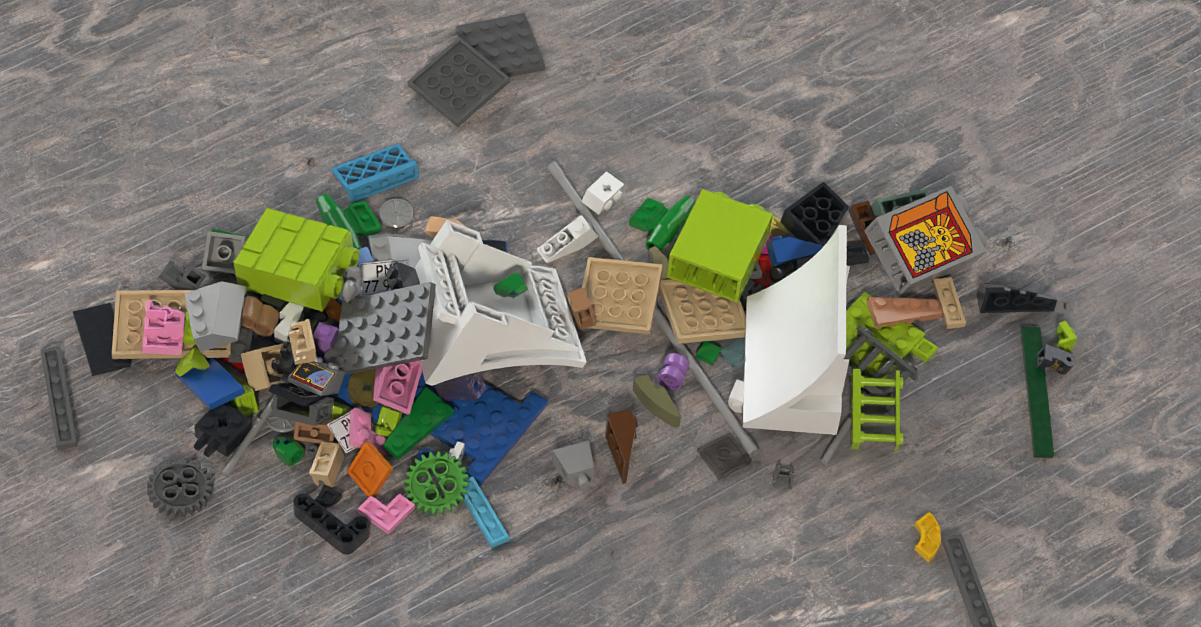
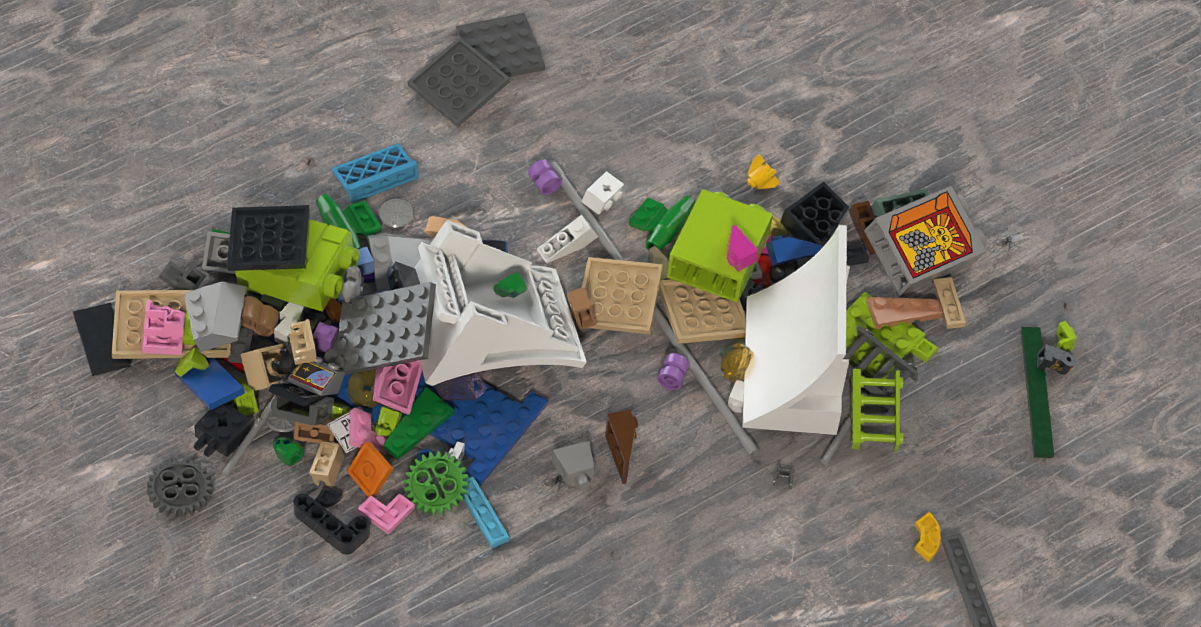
dark grey plate [40,346,77,450] -> none
dark grey arm [295,440,319,457] -> none
white sticker [359,259,409,296] -> none
olive slope [633,374,681,428] -> none
green tile [696,341,722,366] -> none
clear smoke tile [697,433,752,480] -> none
black wedge [977,283,1057,313] -> none
none -> black plate [227,205,310,271]
none -> medium lavender wheel [528,159,562,195]
none -> clear yellow plate [721,343,754,382]
none -> dark pink slope [727,225,759,272]
none -> yellow brick [746,154,780,190]

